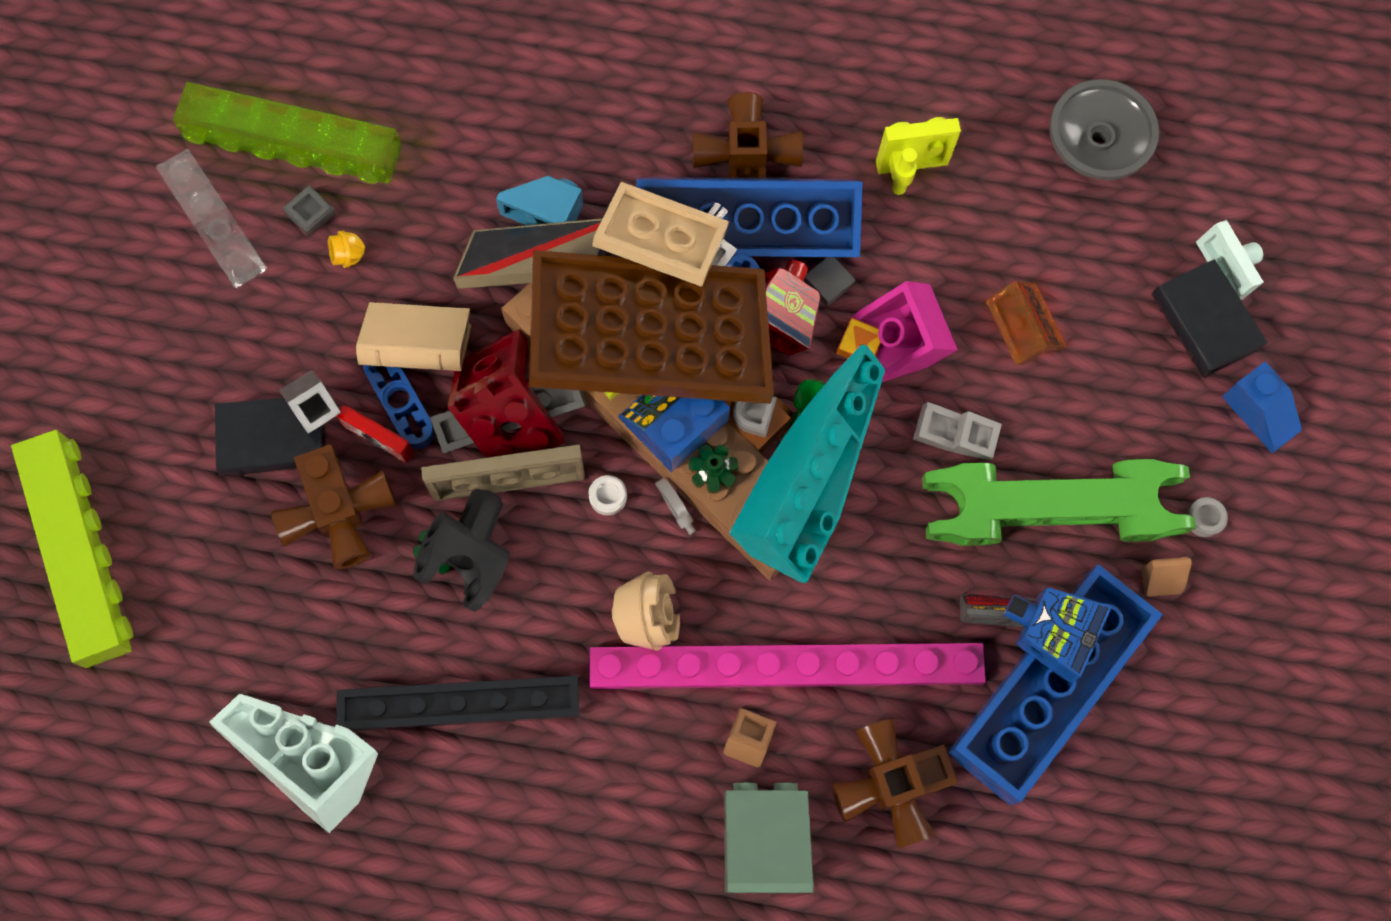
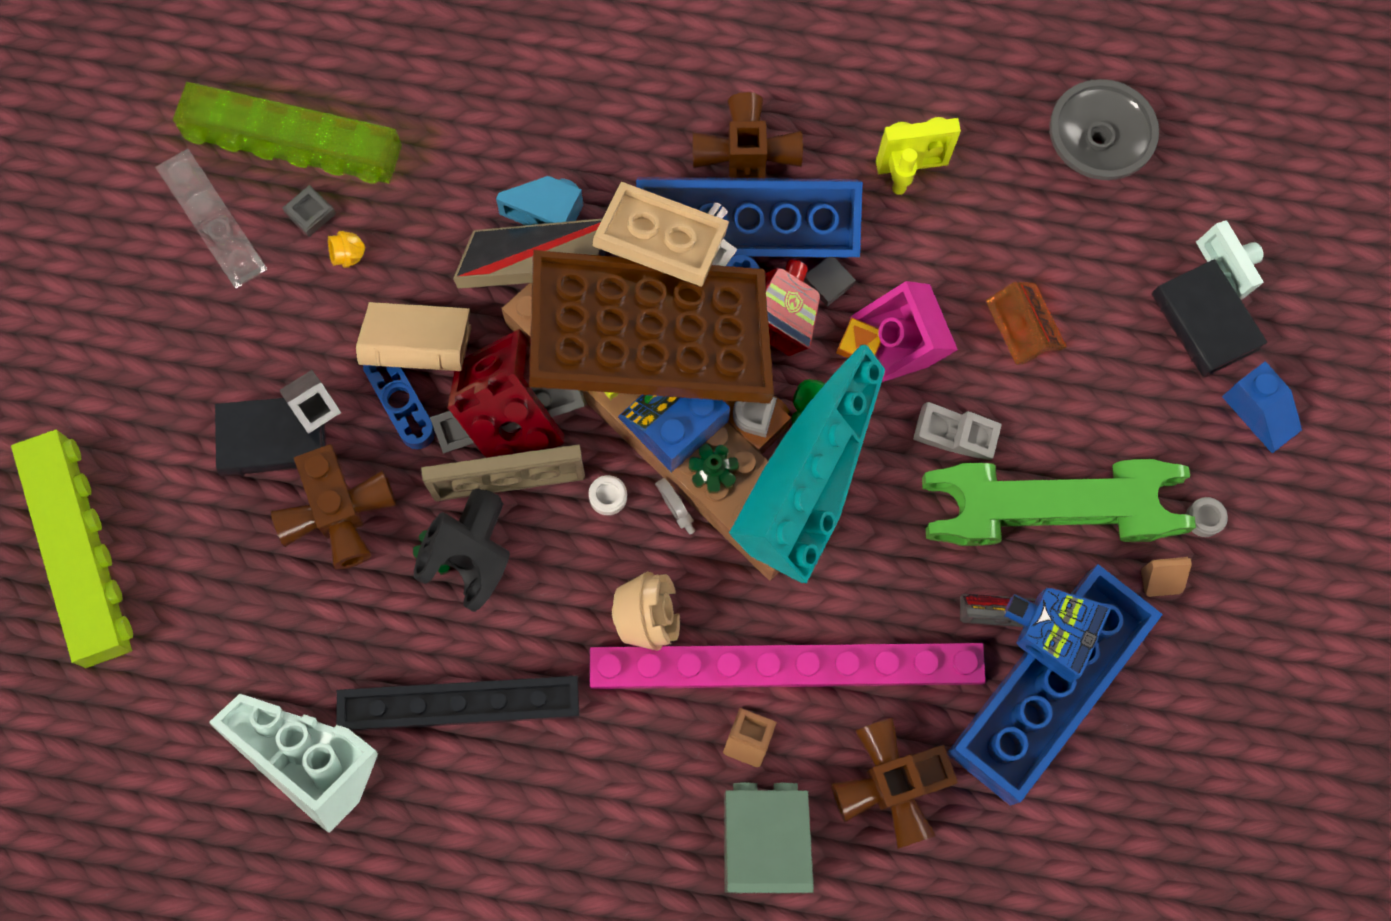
red tile [336,405,414,464] -> none

